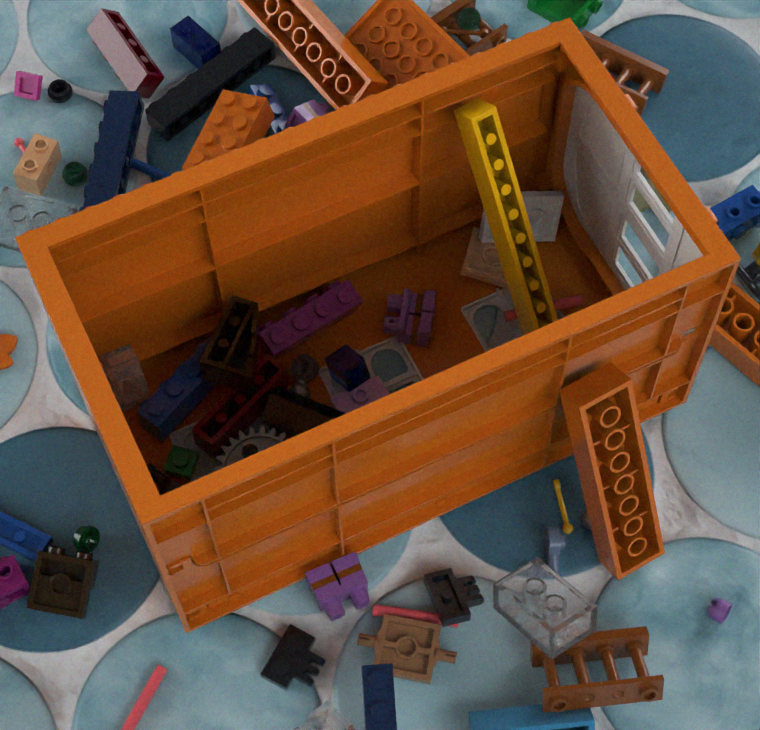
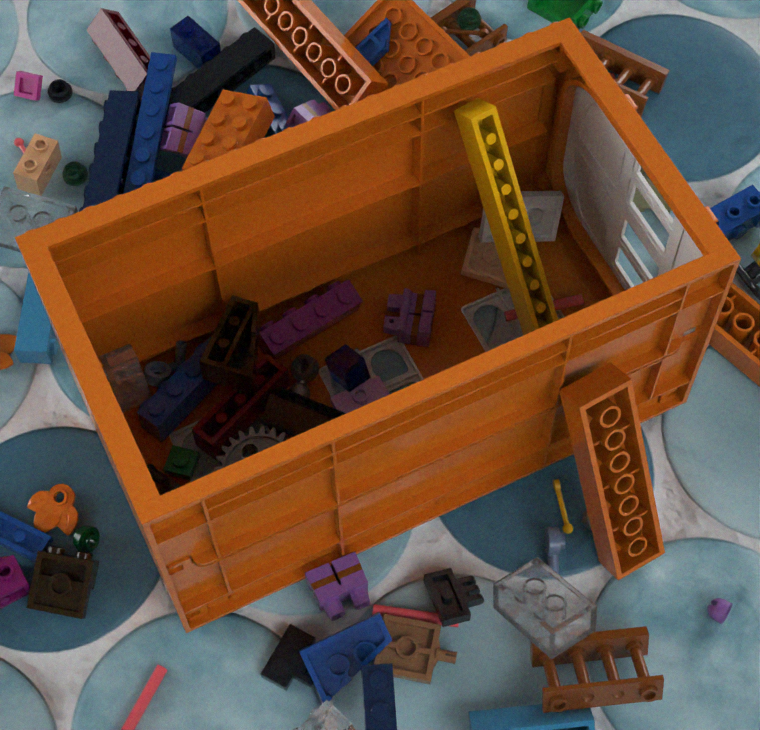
none -> dark azure brick [14,273,58,364]
none -> orange plate [27,484,79,536]
none -> blue plate [123,52,177,194]
none -> sand blue plate [144,340,187,387]
none -> medium lavender hips [160,102,208,158]
none -> blue wing [299,612,392,706]
none -> blue tile [355,18,391,66]

